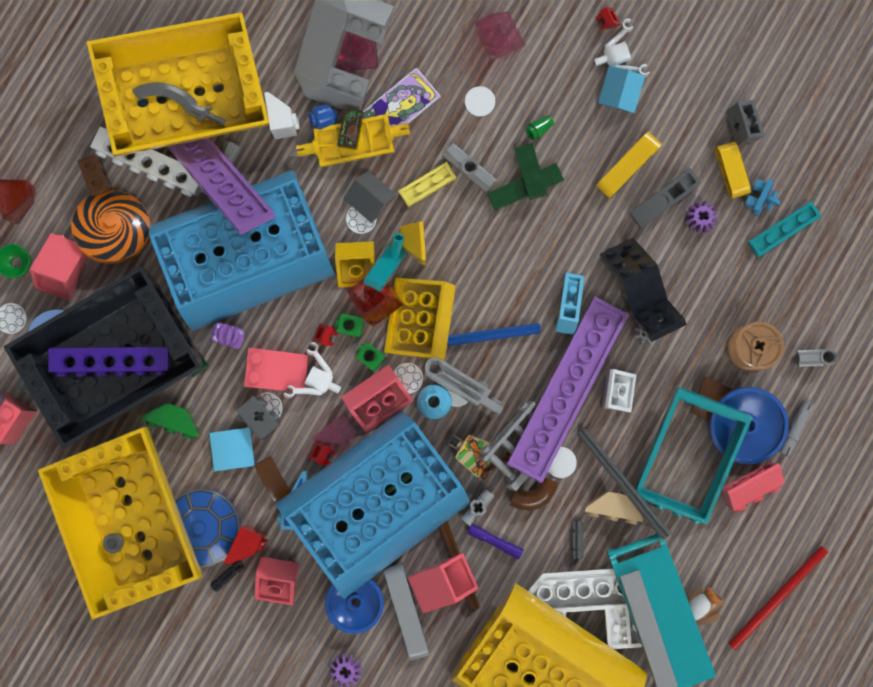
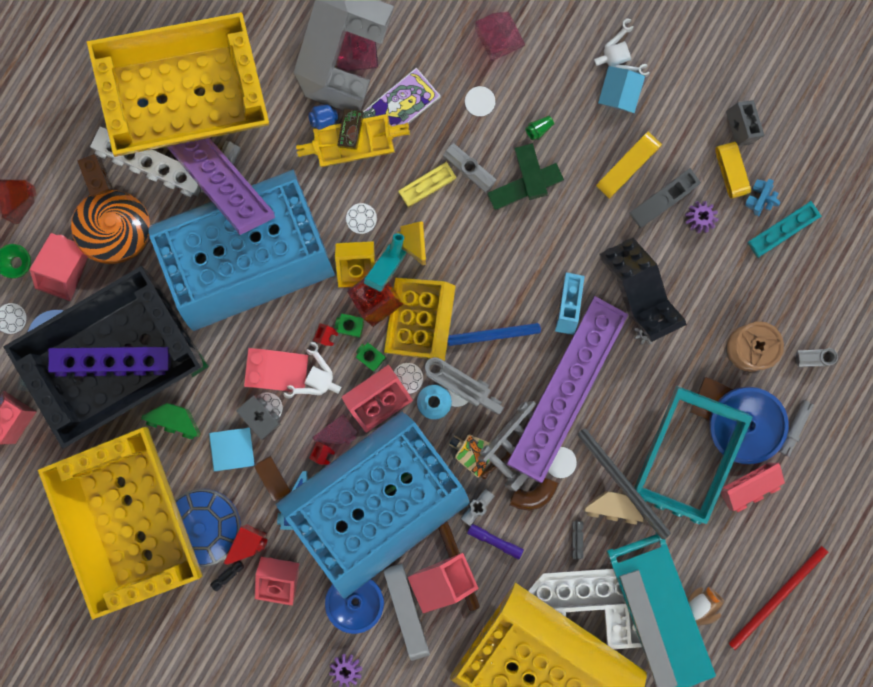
dark grey tile [103,533,124,553] -> none
dark grey sword [132,82,227,127] -> none
medium lavender gear [210,323,245,349] -> none
white slope [264,92,300,139] -> none
dark grey slope [343,171,397,224] -> none
red tile [595,7,621,30] -> none
white slope [601,369,636,412] -> none

